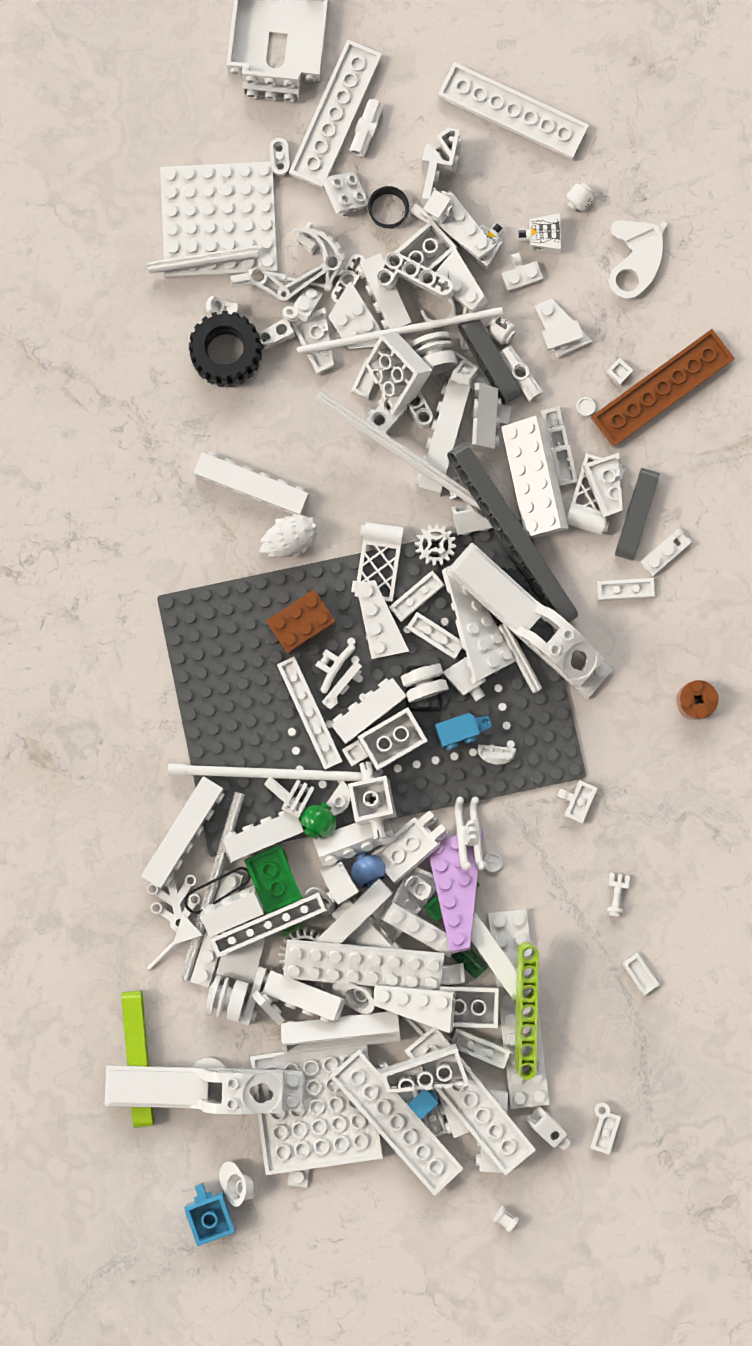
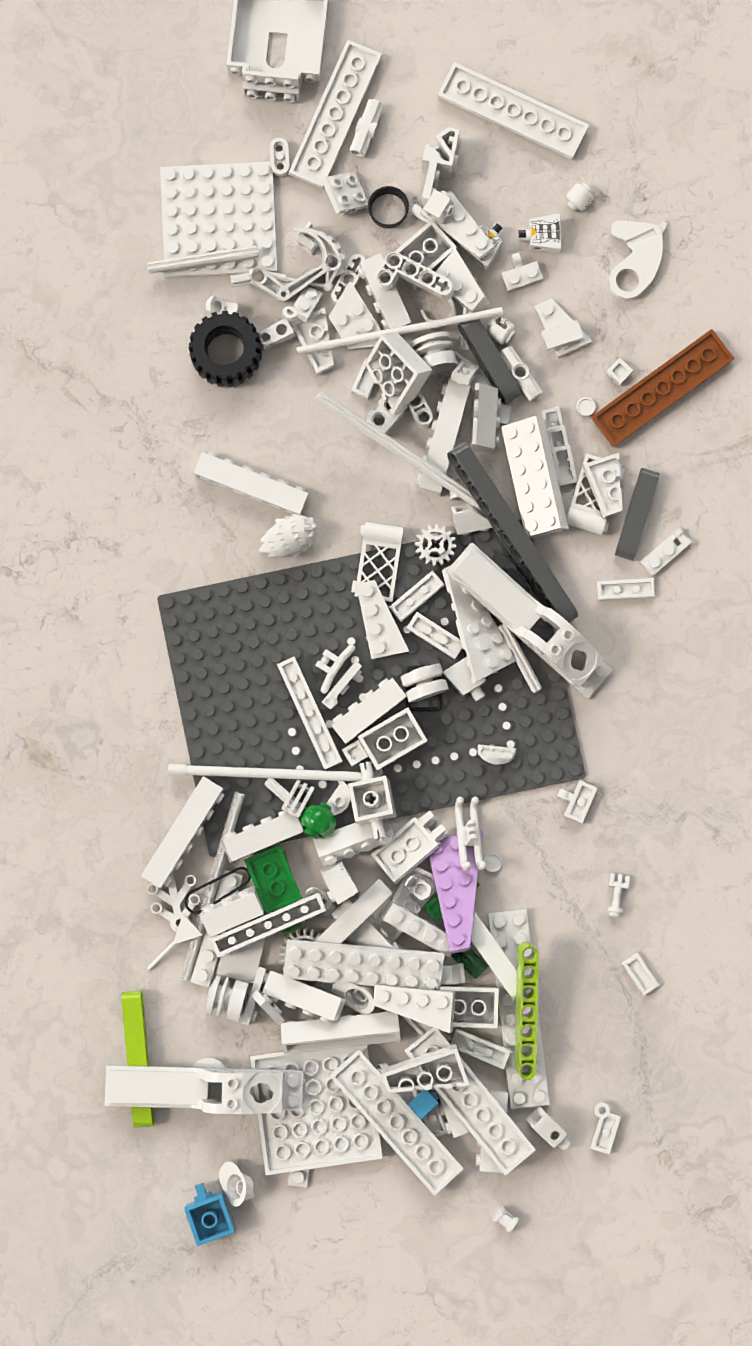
dark orange brick [266,590,336,655] -> none
medium blue plant [351,852,386,889] -> none
dark azure hinge [434,713,492,751] -> none
dark orange brick [677,680,719,720] -> none

